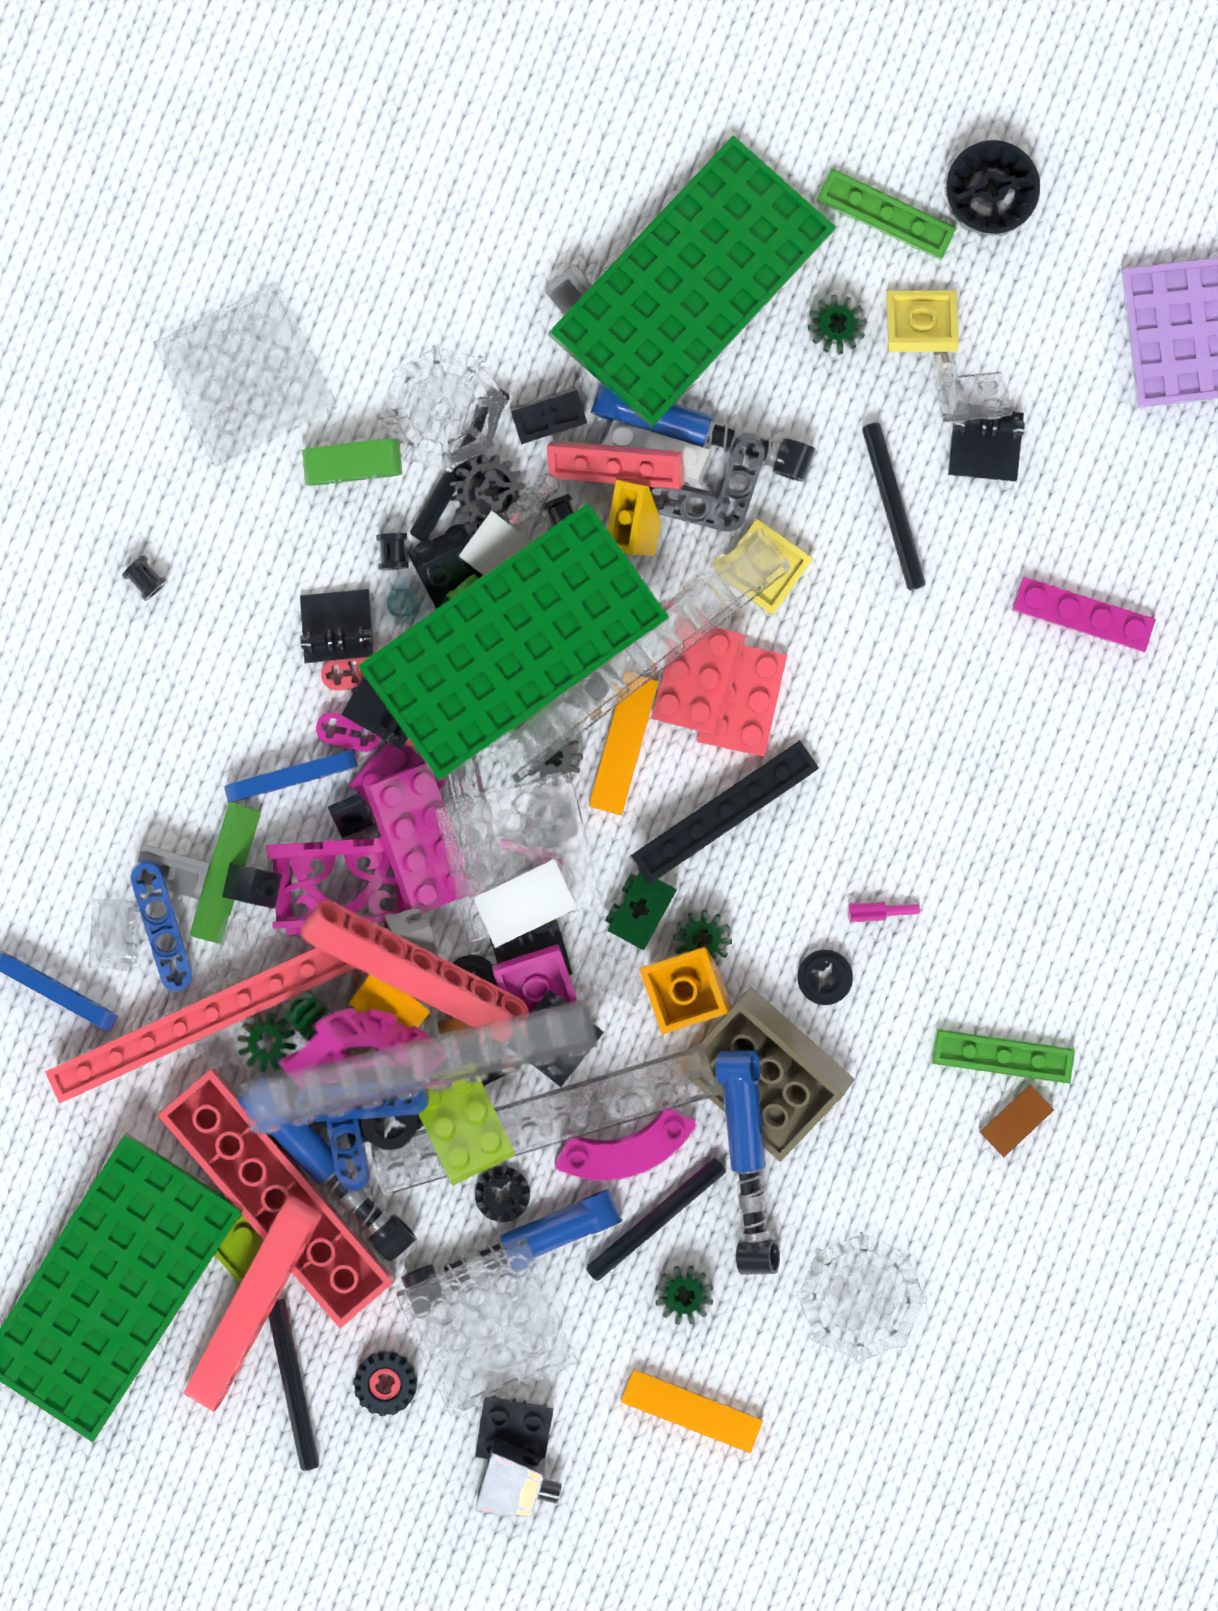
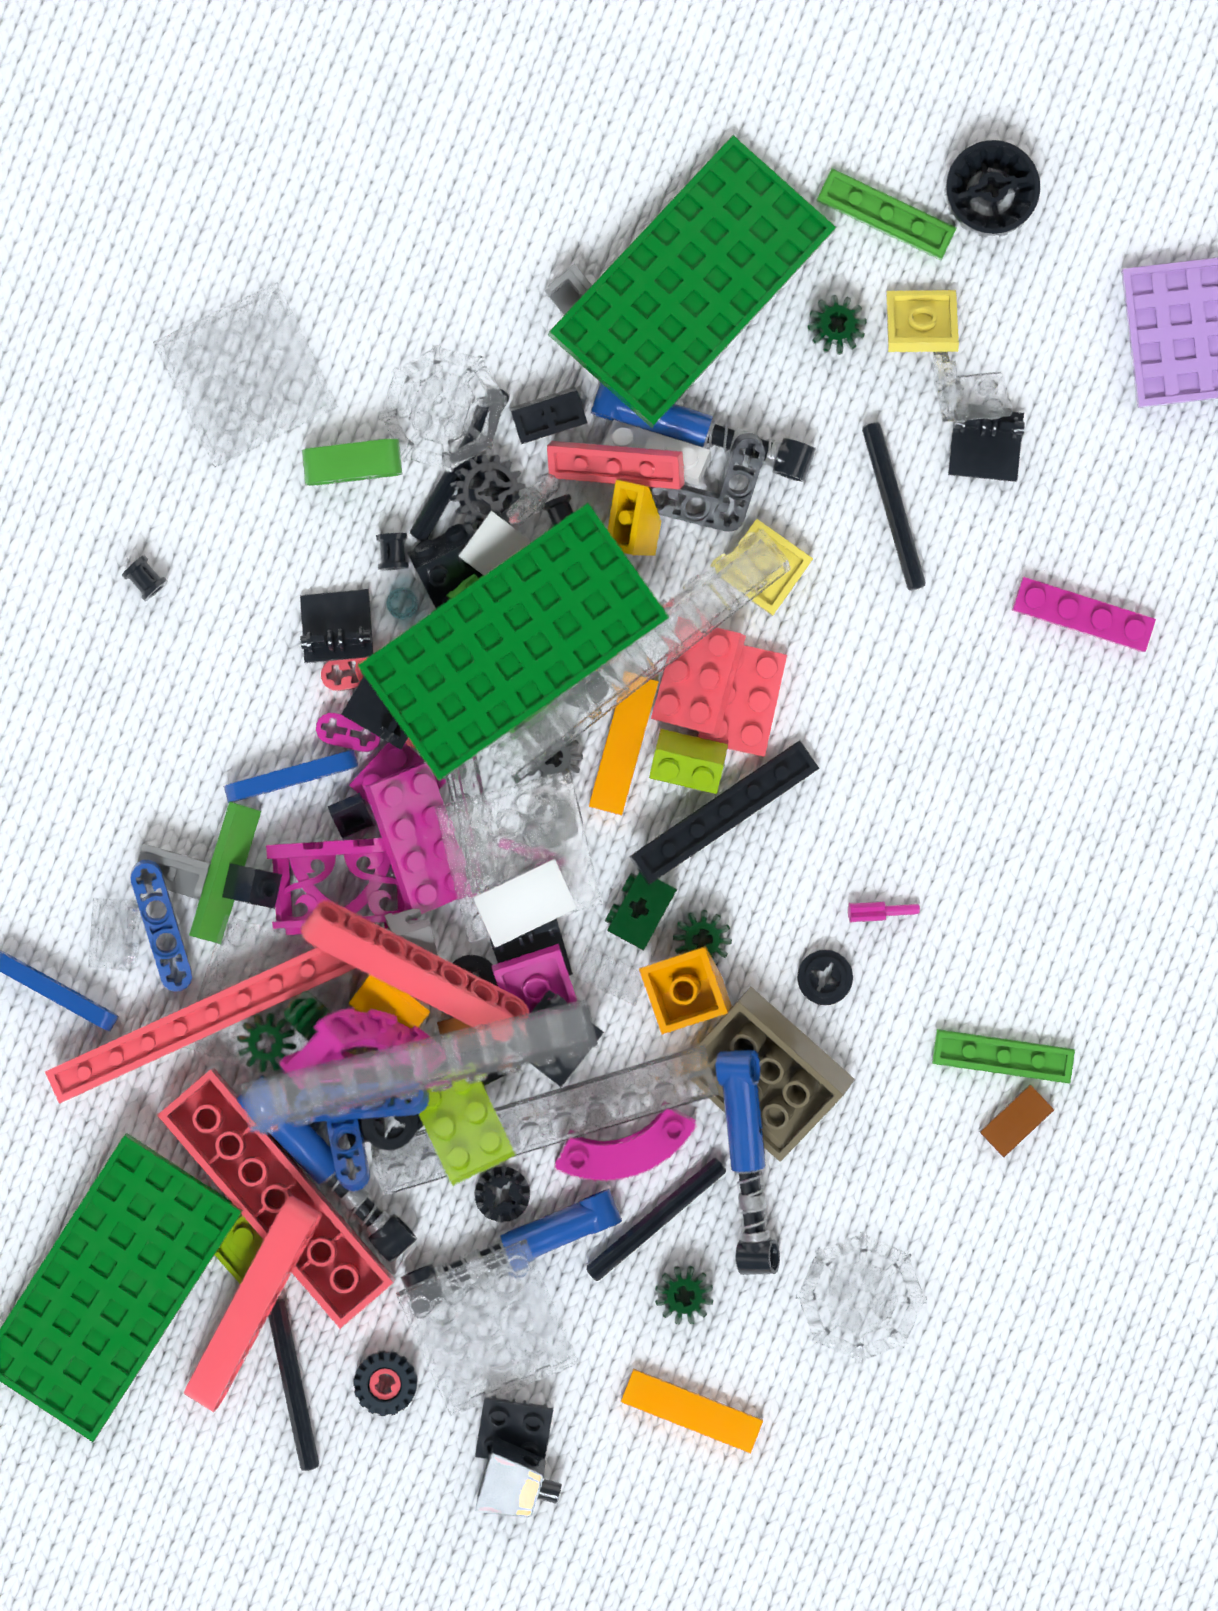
none -> lime brick [649,728,728,794]

